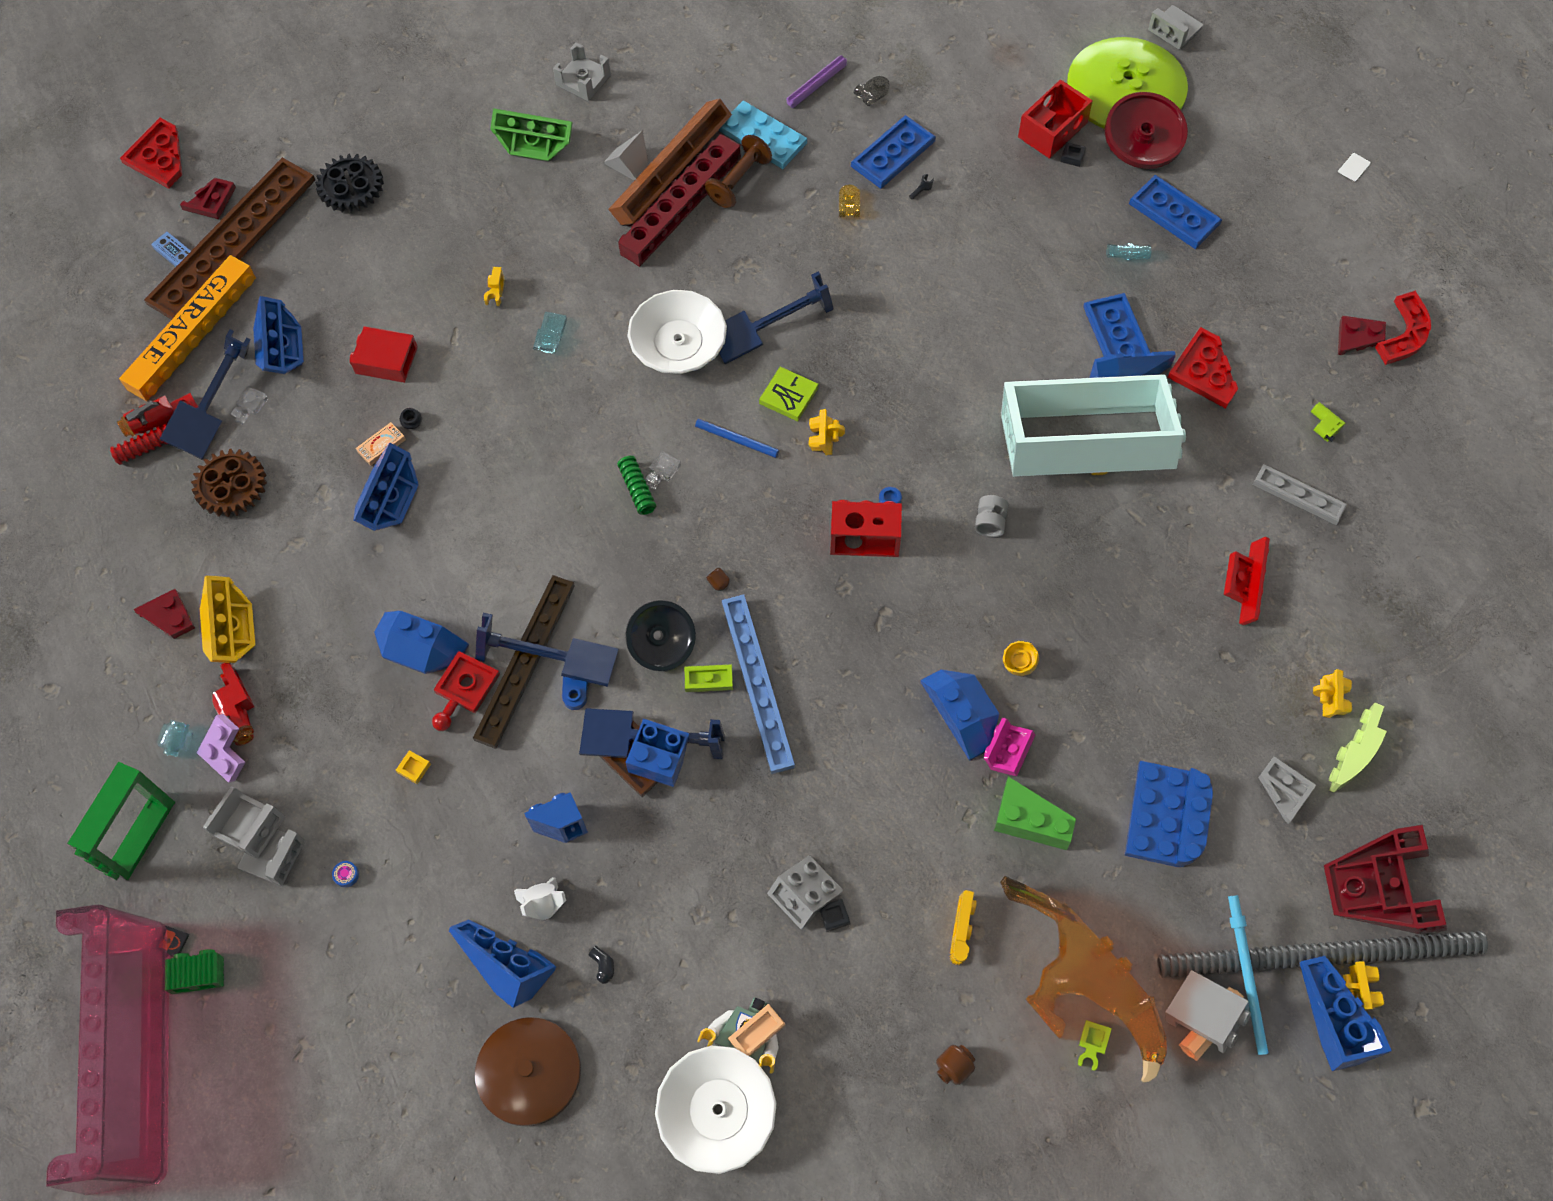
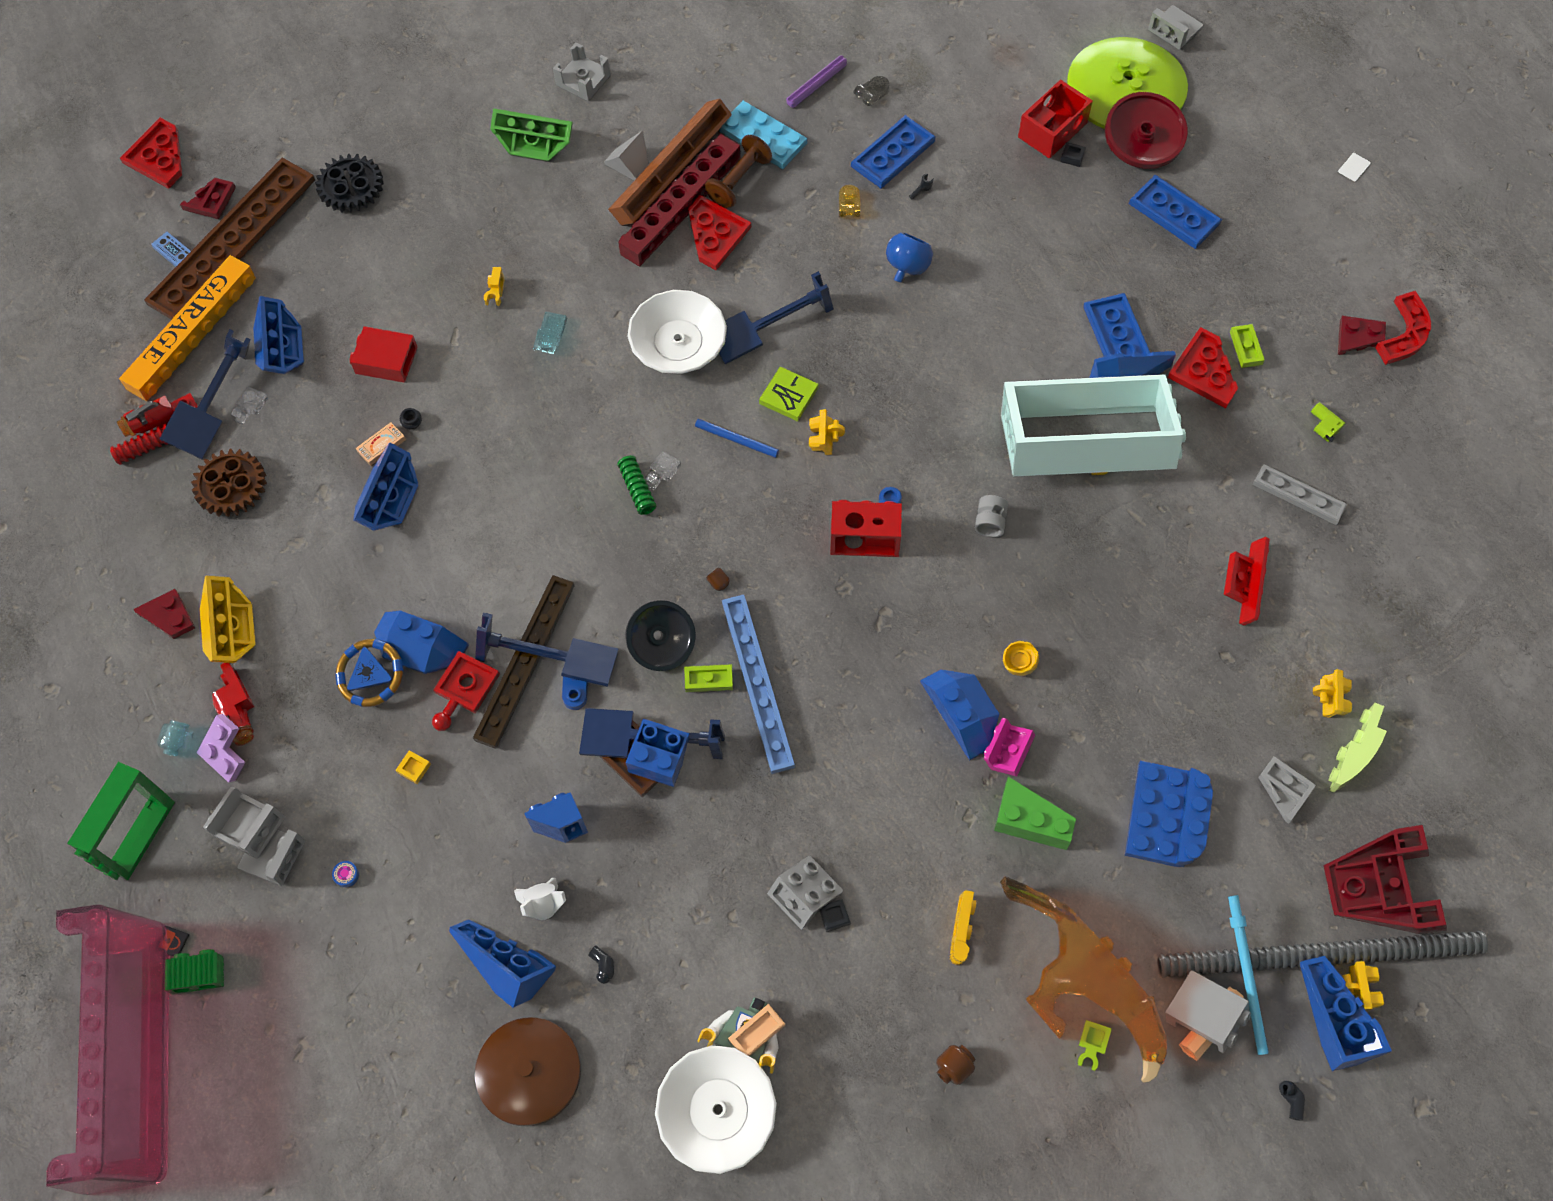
clear light blue pin [1106,243,1151,260] -> none
none -> piece [335,639,403,707]
none -> red plate [688,195,752,271]
none -> blue piece [886,232,933,283]
none -> lime plate [1230,324,1265,368]
none -> black arm [1279,1081,1305,1121]

